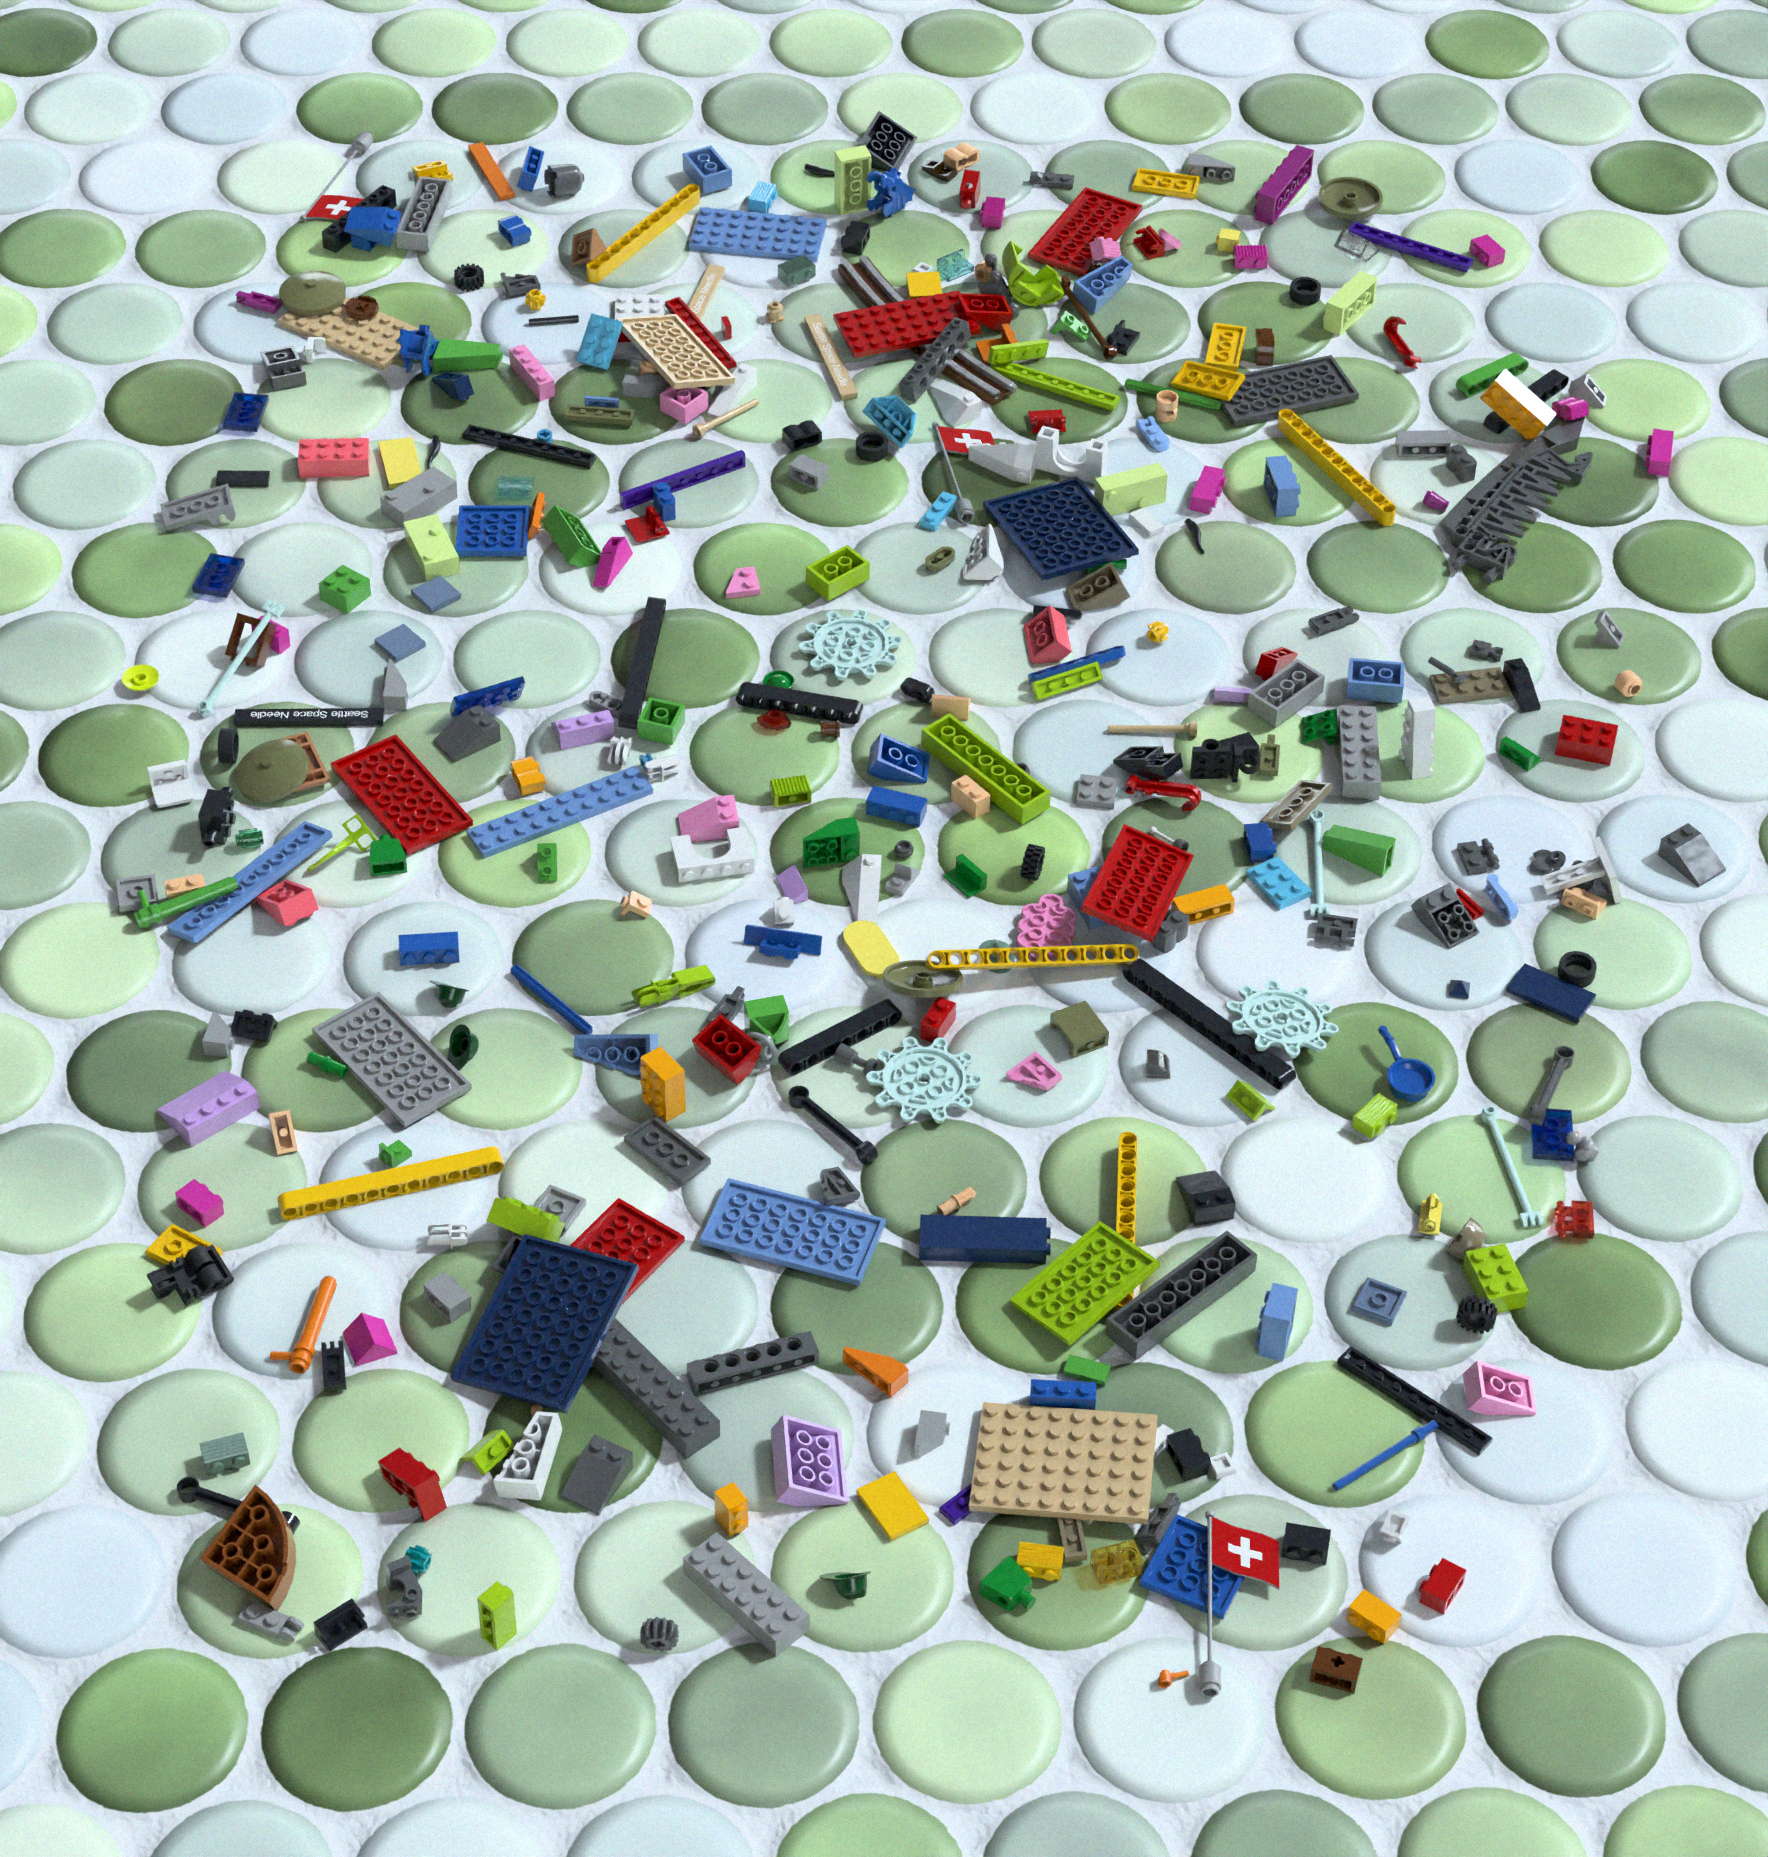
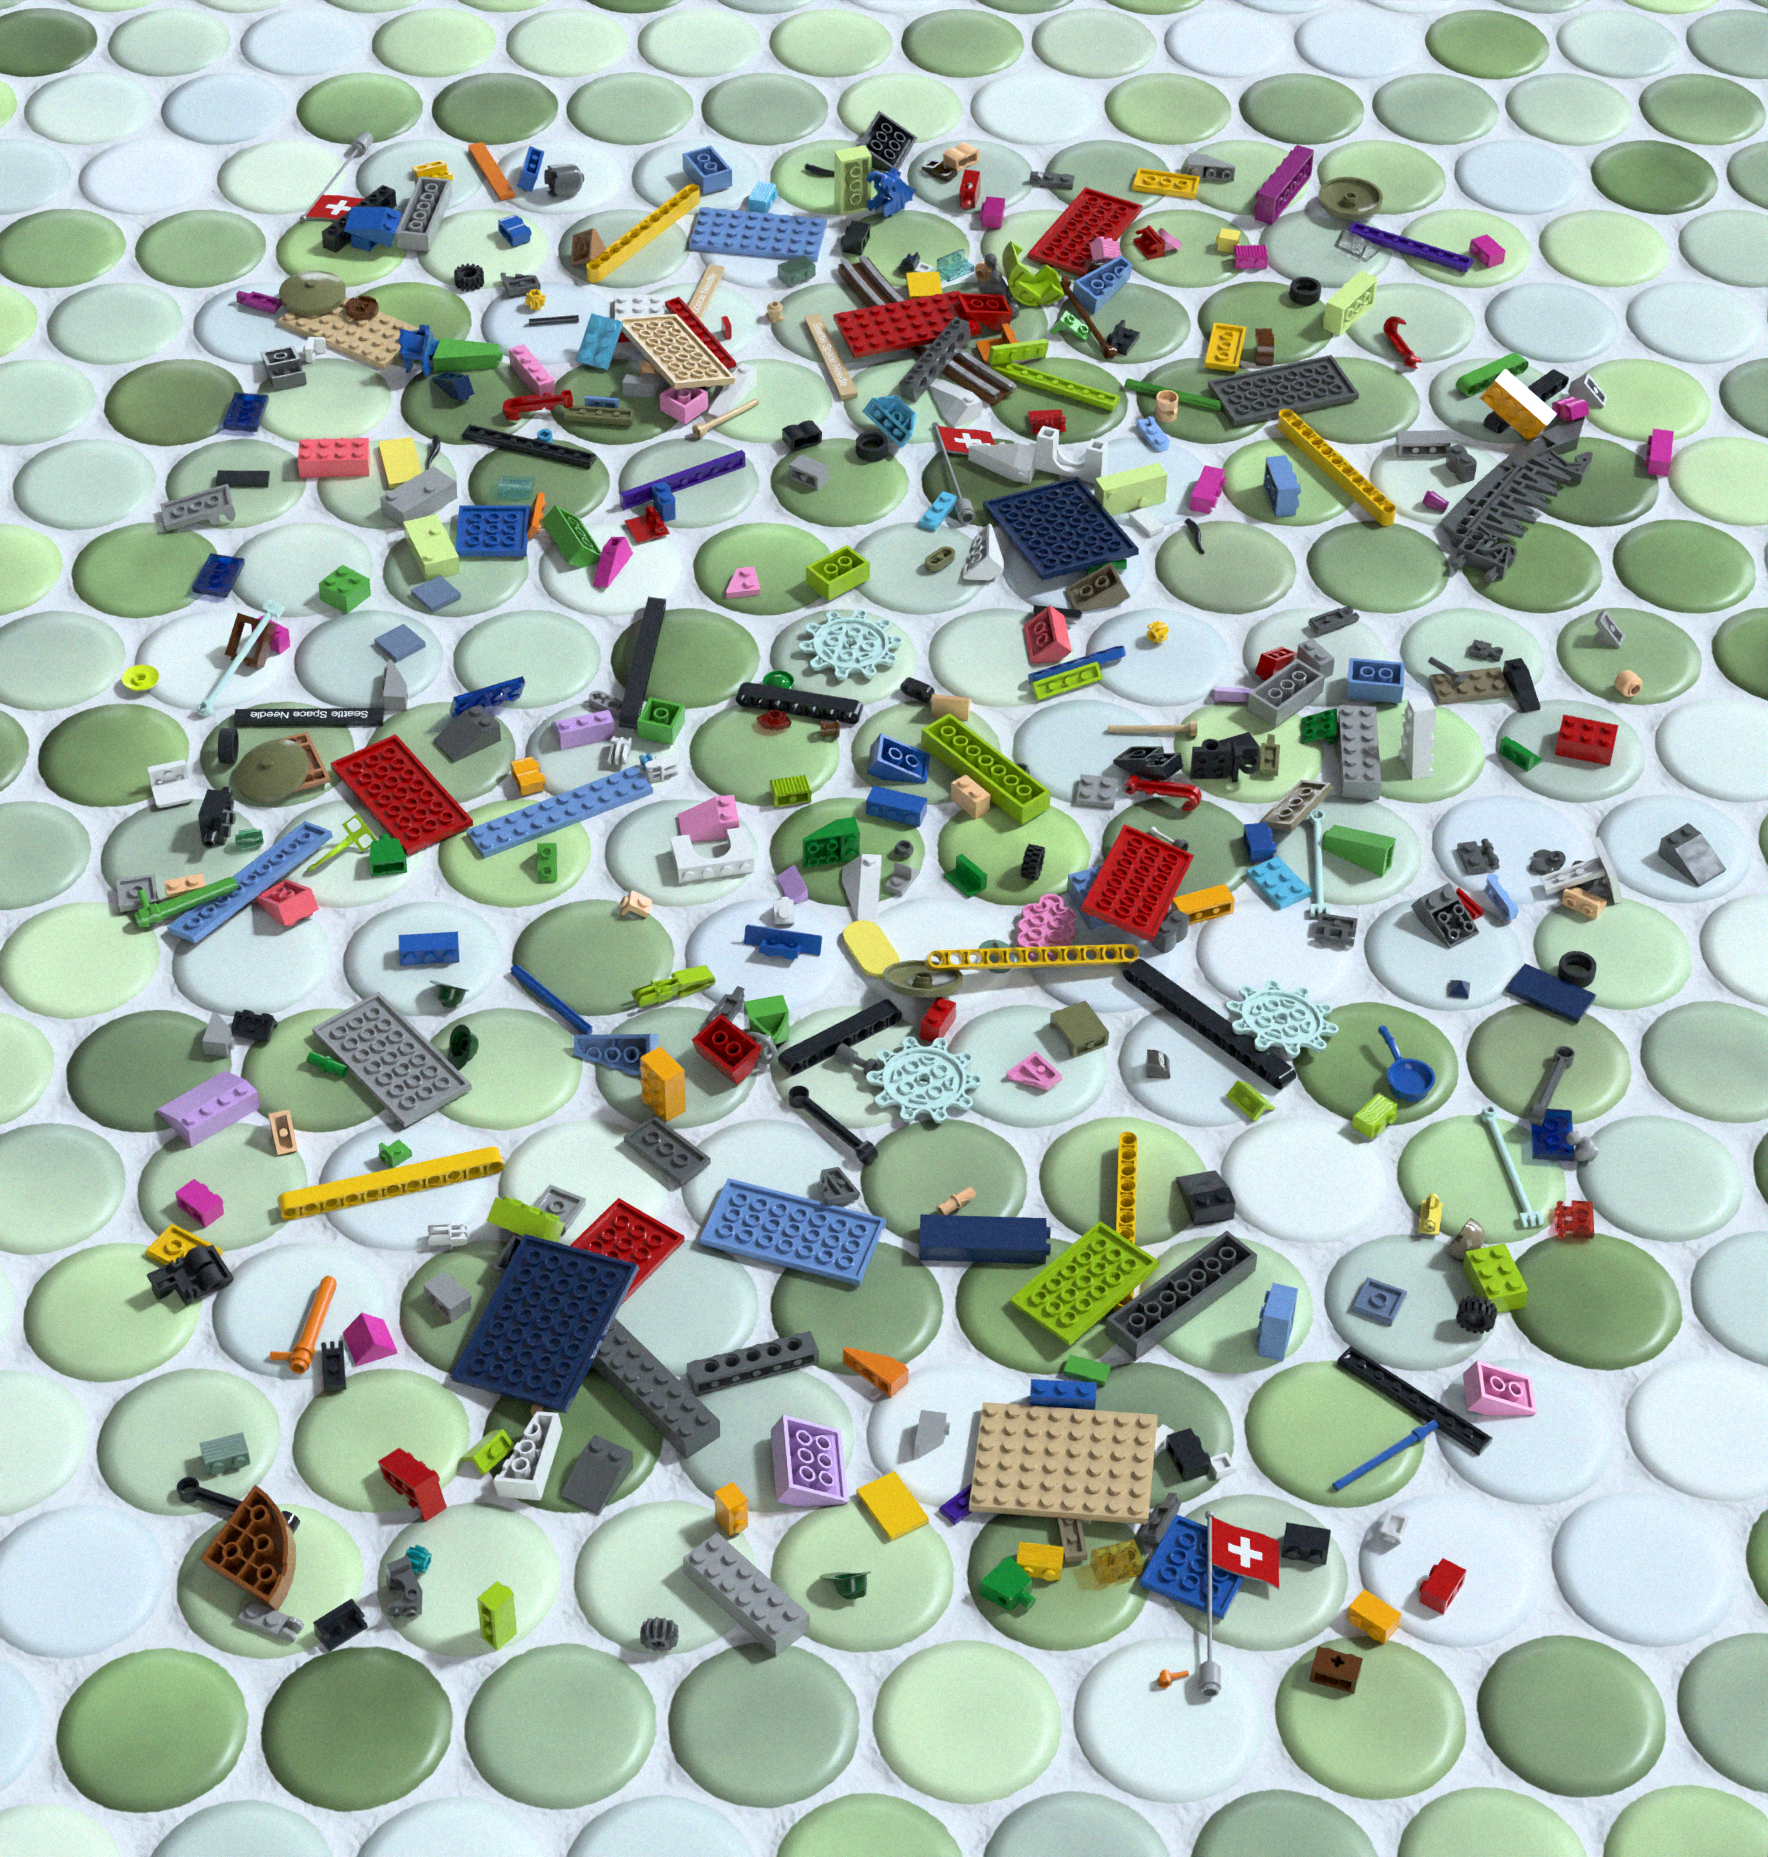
yellow tile [1170,360,1245,401] -> none
none -> red piece [502,390,574,421]
none -> black plate [898,252,920,273]
none -> light grey brick [1296,638,1335,678]

